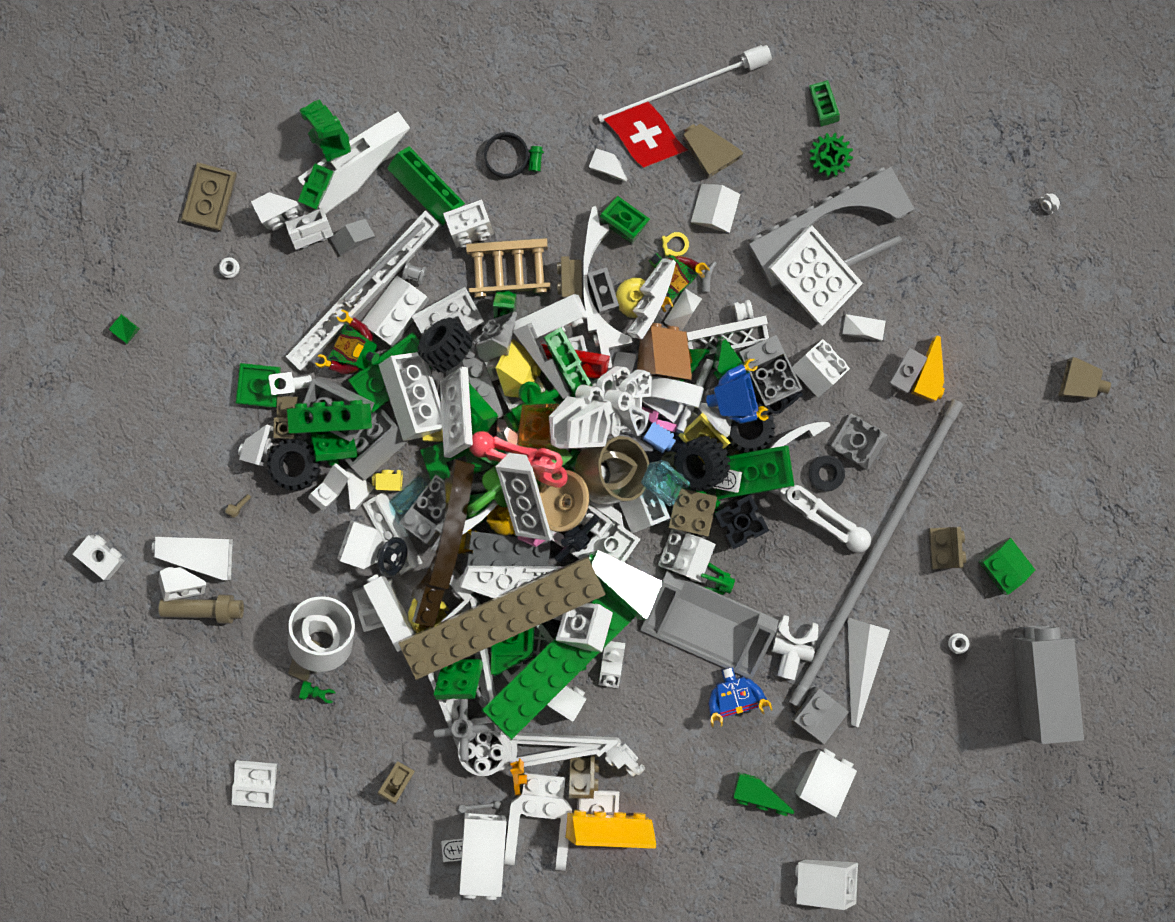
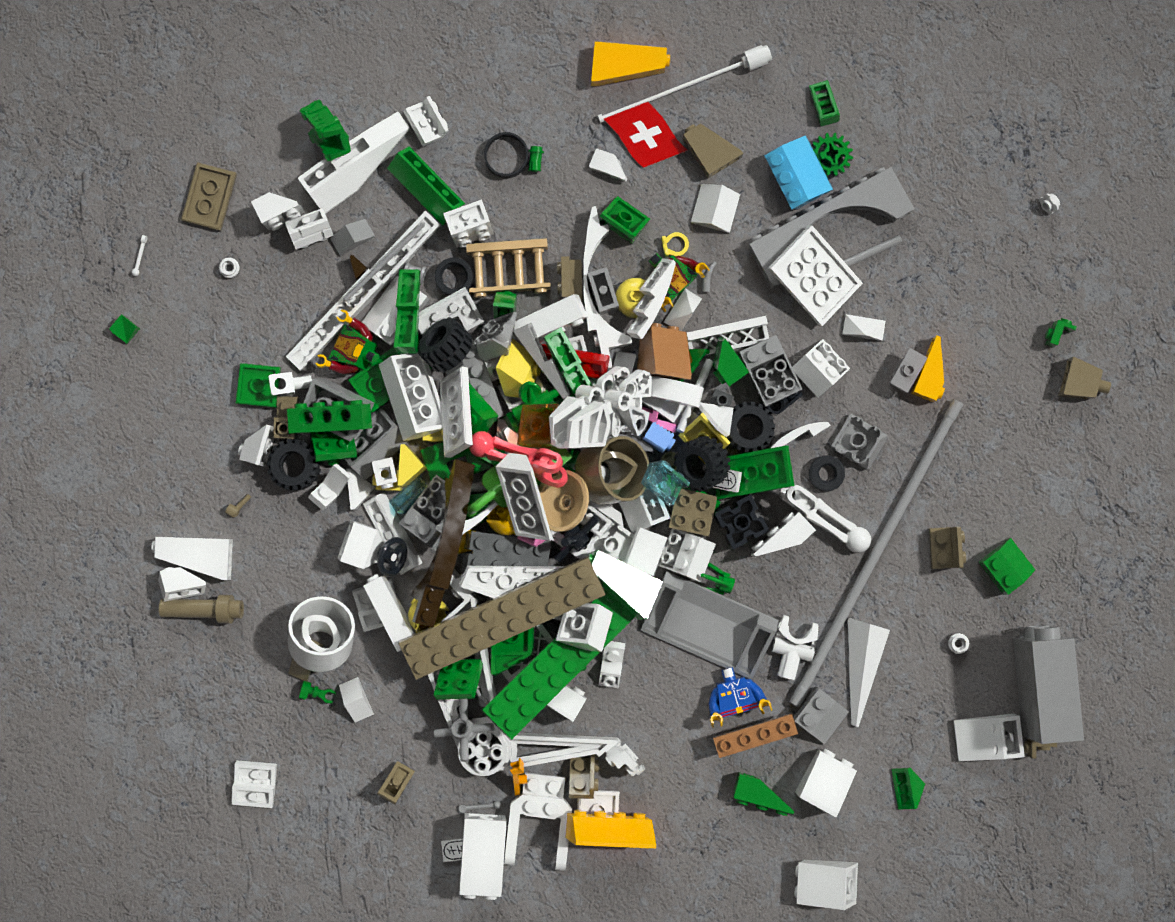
white brick [73,535,124,580] -> none
green slope [298,163,335,209] -> none
blue torso [706,358,768,423] -> none
white wheel [733,300,754,322] -> none
none -> white hinge [132,235,147,276]
none -> white slope [339,677,374,722]
none -> dark brown slope [350,255,368,280]
none -> white brick [372,457,397,489]
none -> green slope [394,269,420,354]
none -> light yellow slope [398,444,427,487]
none -> white bracket [404,96,448,146]
none -> black tyre [435,257,474,296]
none -> yellow slope [591,41,670,86]
none -> white slope [624,527,668,576]
none -> medium nougat plate [713,714,798,758]
none -> white slope [751,512,816,556]
none -> medium azure slope [764,136,833,209]
none -> green slope [891,768,925,810]
none -> white slope [953,714,1025,761]
none -> dark tan bracket [1024,739,1057,759]
none -> green bracket [1045,318,1077,347]

